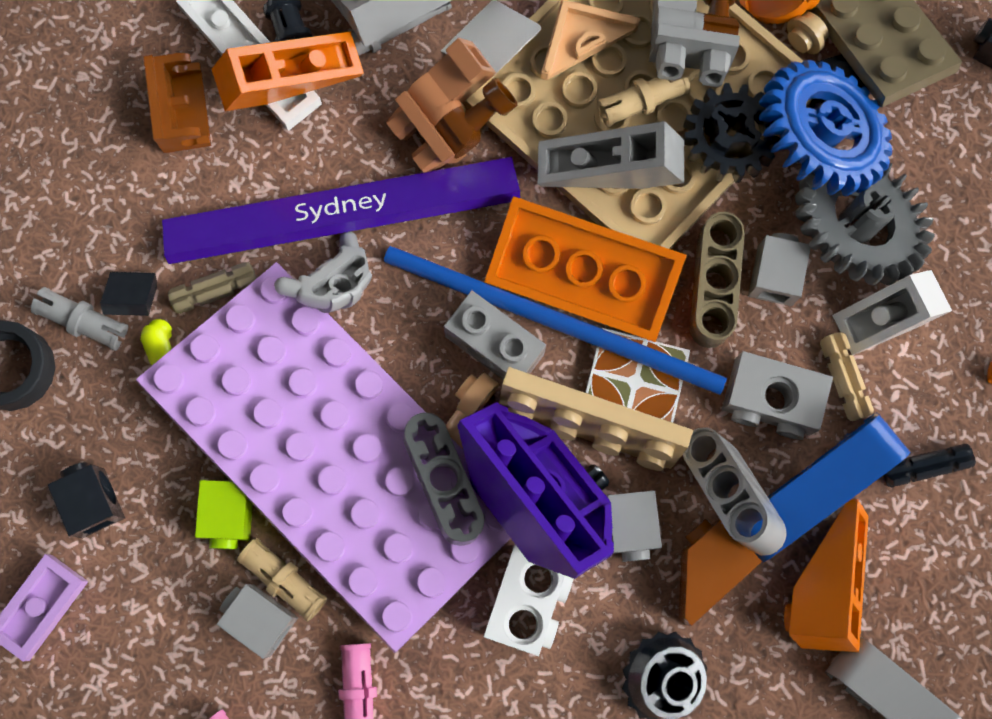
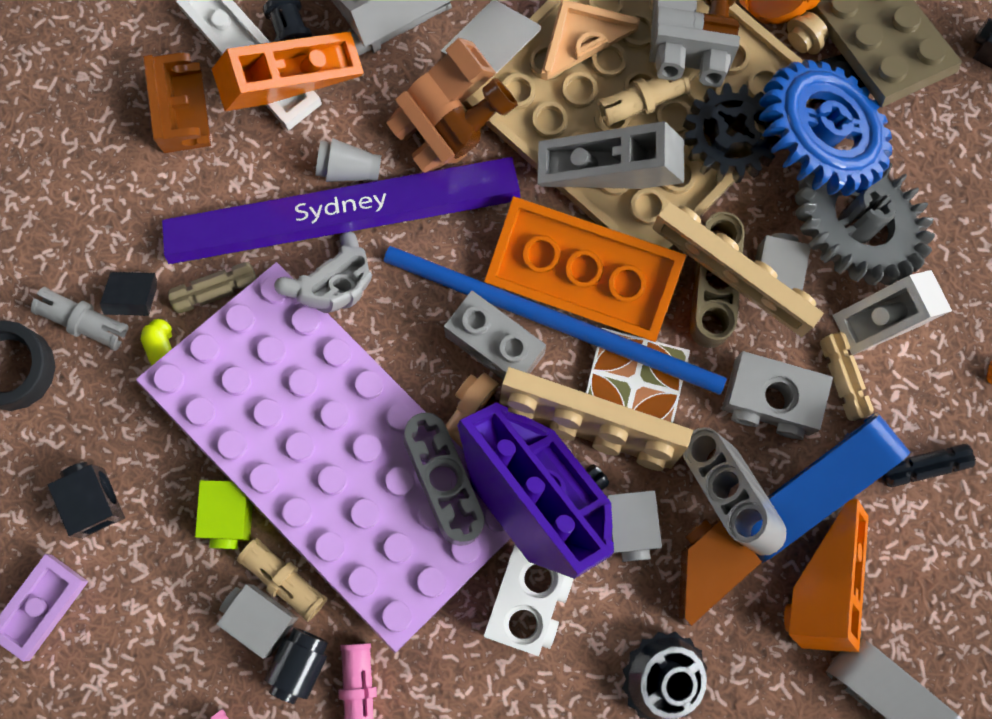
none -> black brick [264,627,328,704]
none -> light grey cone [315,138,382,182]
none -> tan plate [652,201,824,338]

